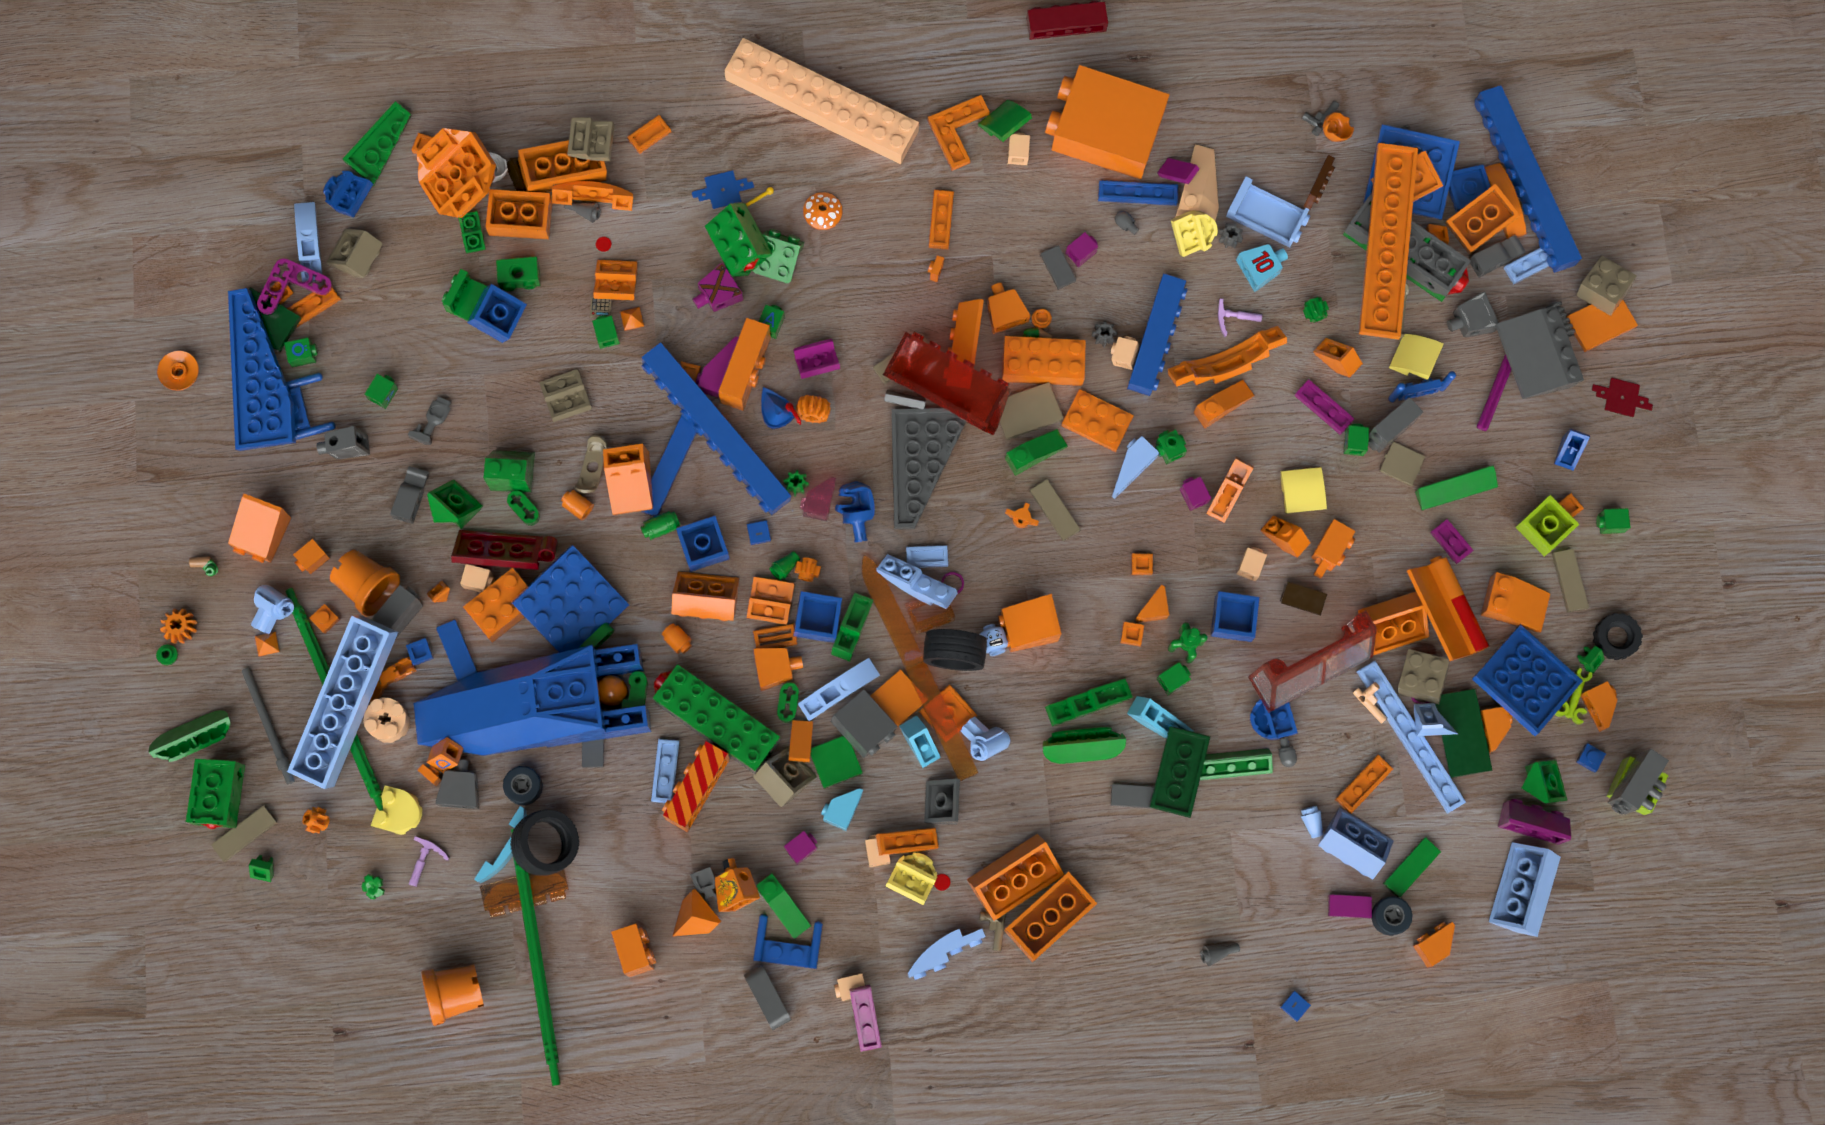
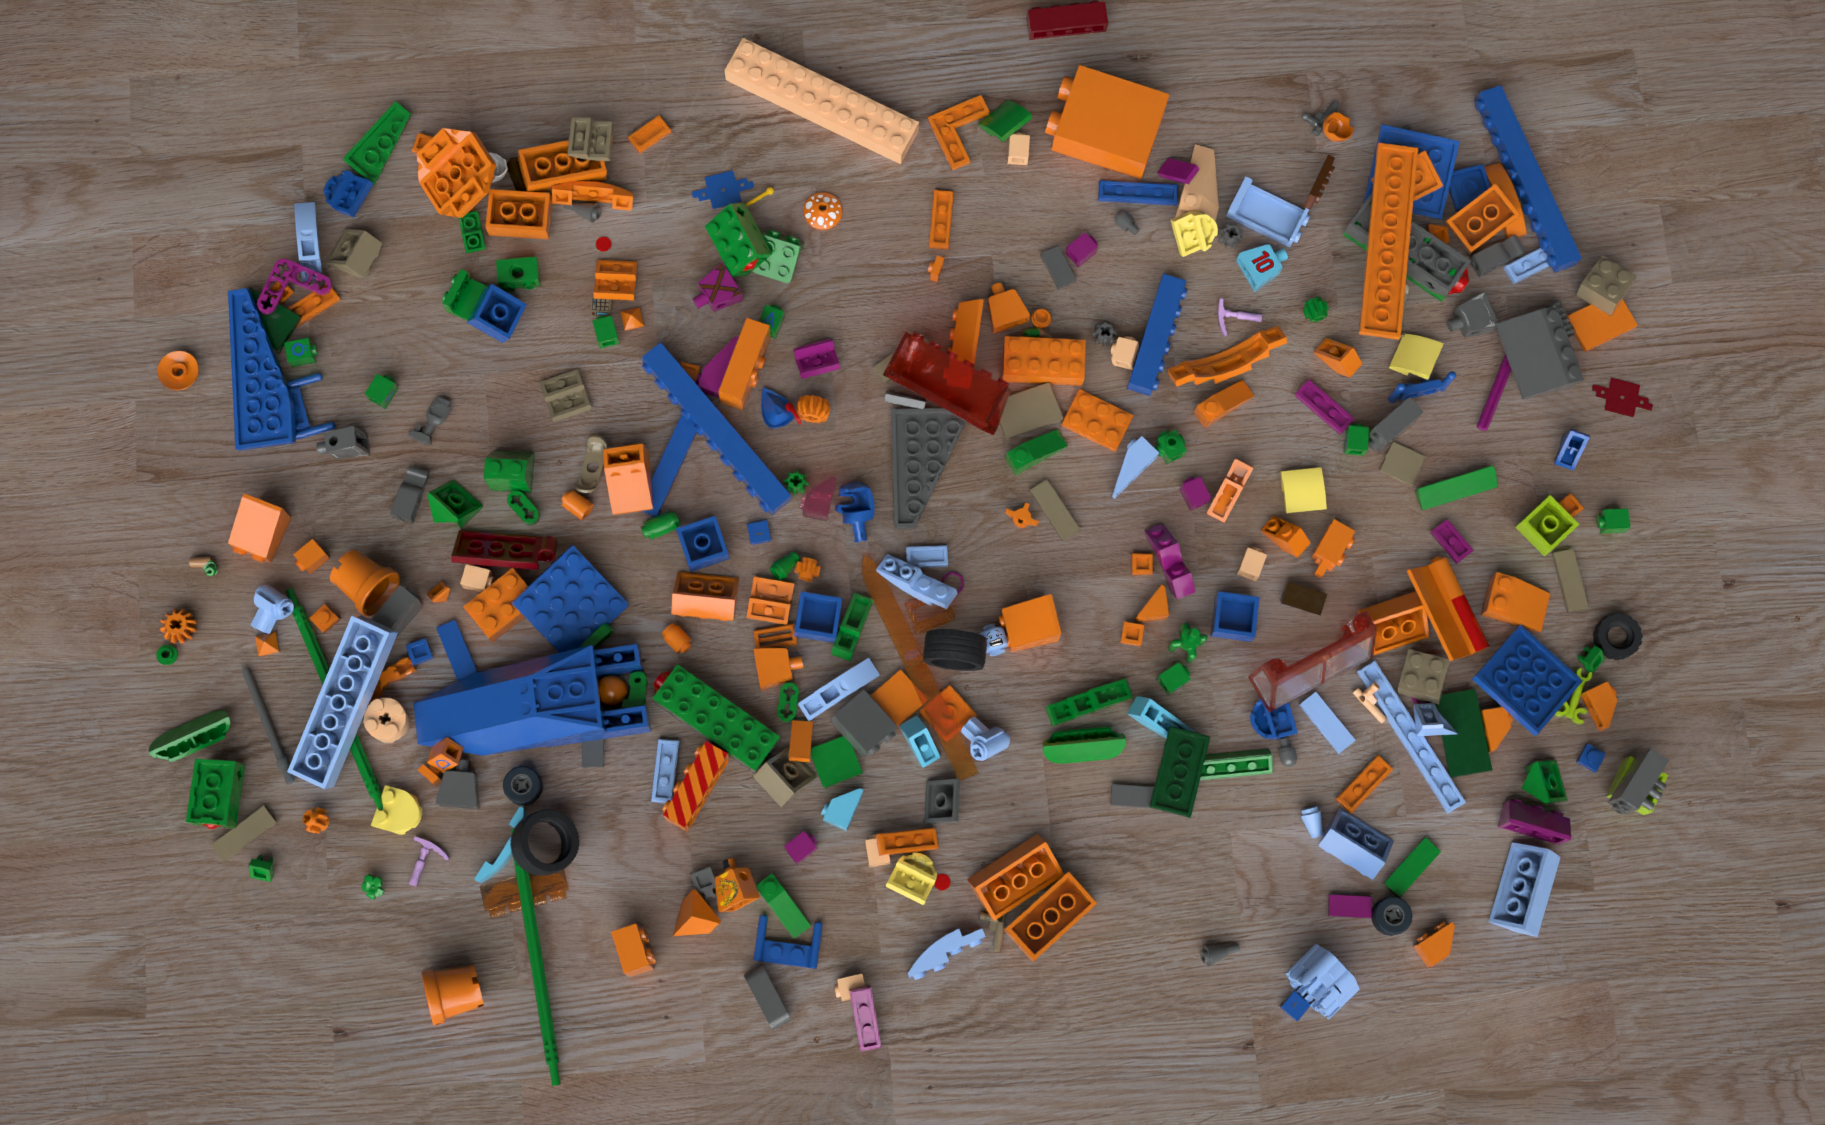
none -> magenta arch [1144,524,1196,600]
none -> light blue piece [1285,944,1360,1019]
none -> light blue tile [1299,692,1356,754]

